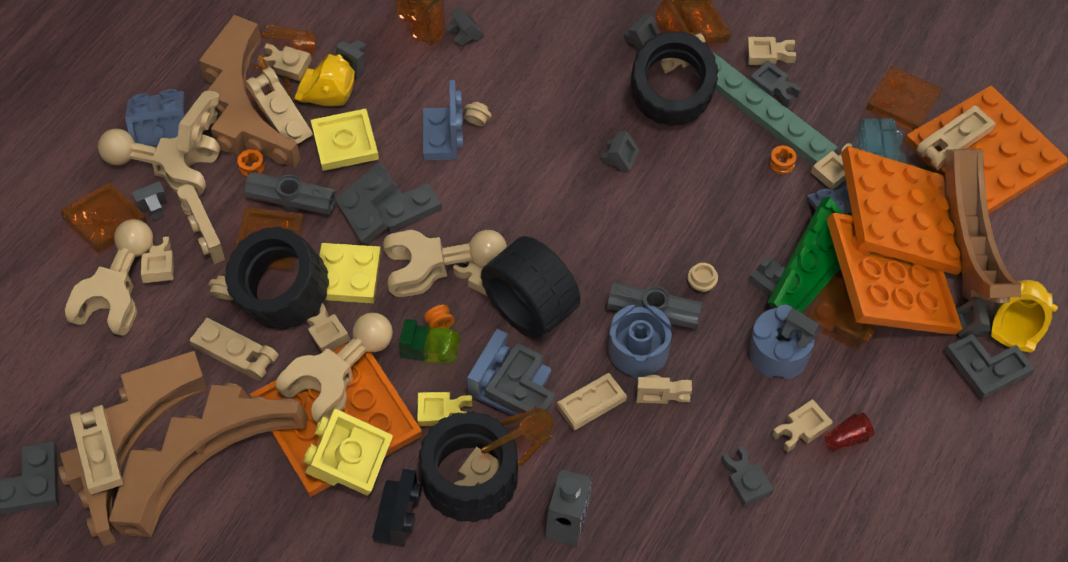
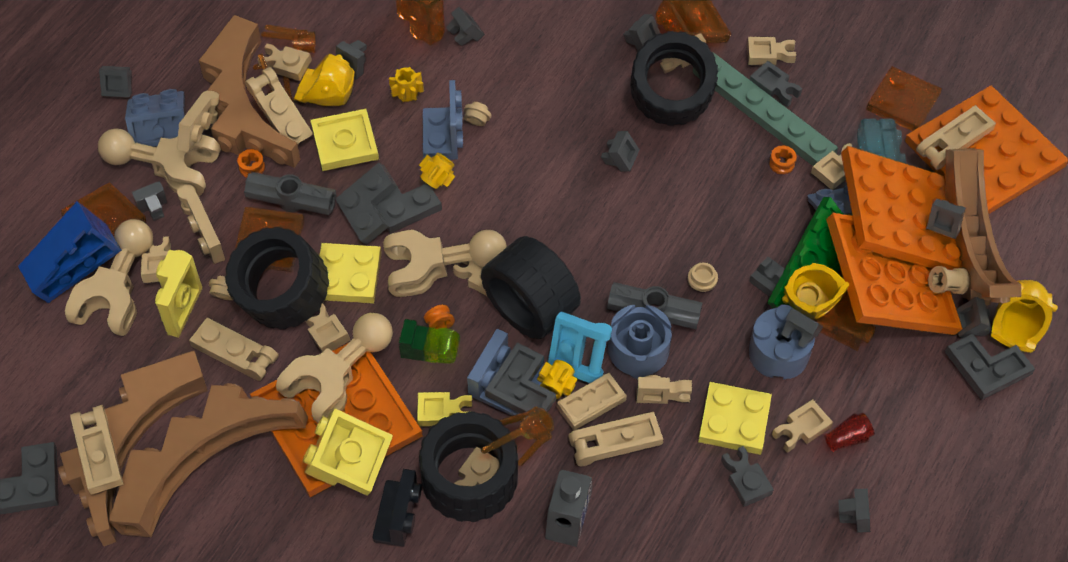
none -> blue wedge [18,201,122,303]
none -> dark grey tile [99,66,132,97]
none -> light yellow plate [155,250,202,338]
none -> yellow gear [389,67,424,102]
none -> yellow gear [419,153,455,189]
none -> yellow gear [537,360,578,399]
none -> medium azure plate [548,312,612,383]
none -> tan plate [568,412,663,466]
none -> light yellow plate [698,382,772,455]
none -> yellow helmet [782,263,849,320]
none -> dark grey tile [838,488,871,533]
none -> dark grey tile [927,199,966,239]
none -> tan bush [928,266,970,294]

